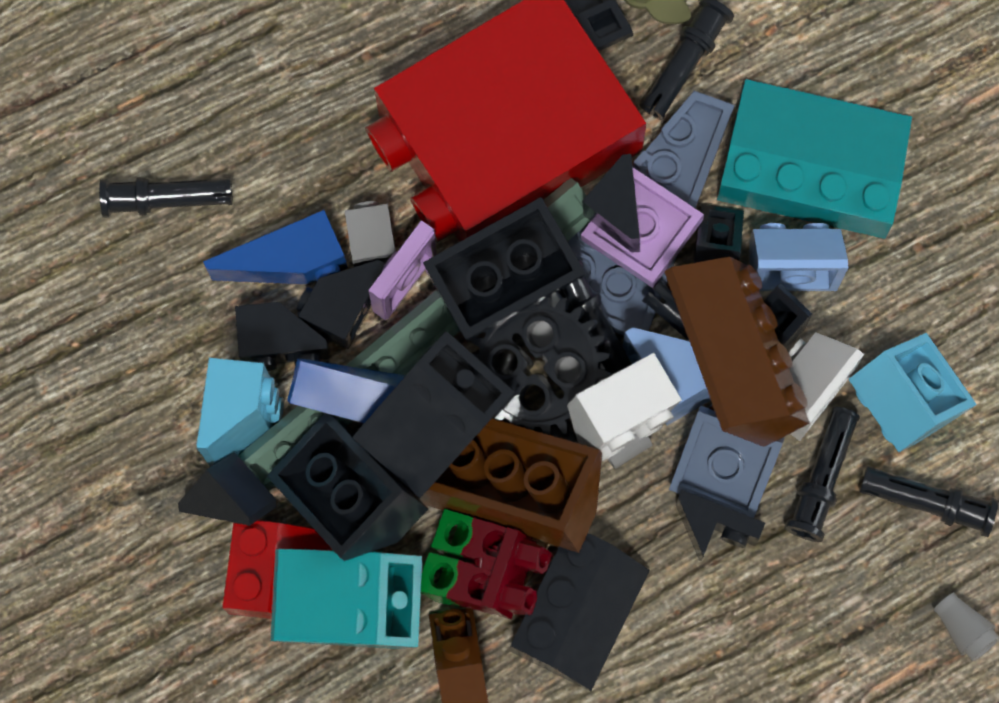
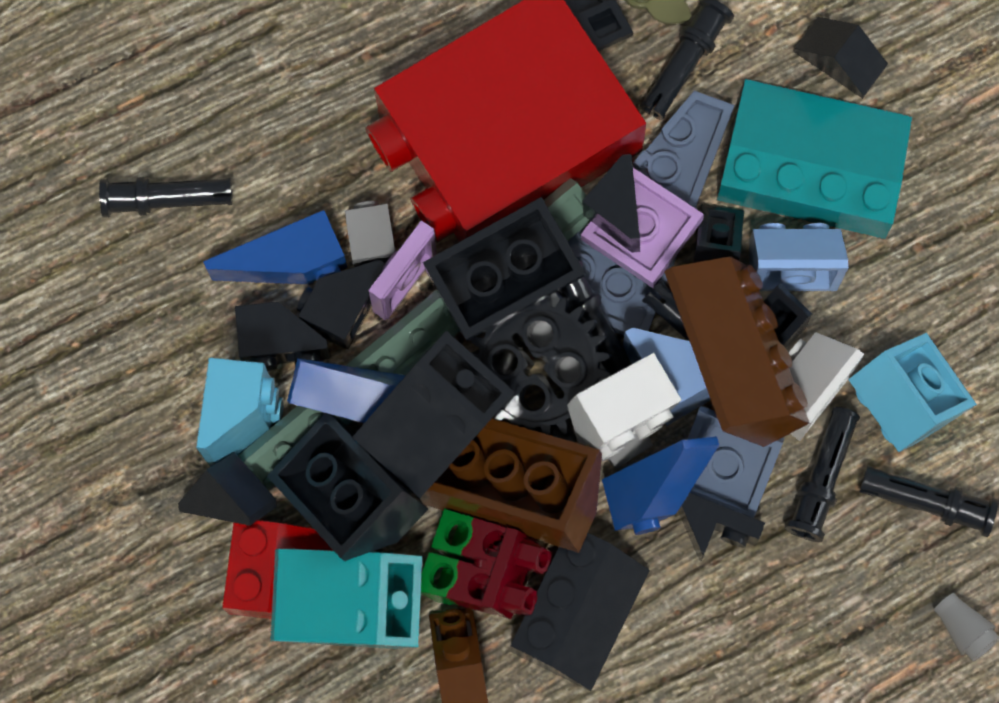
none -> blue slope [602,436,719,535]
none -> black slope [793,17,888,99]

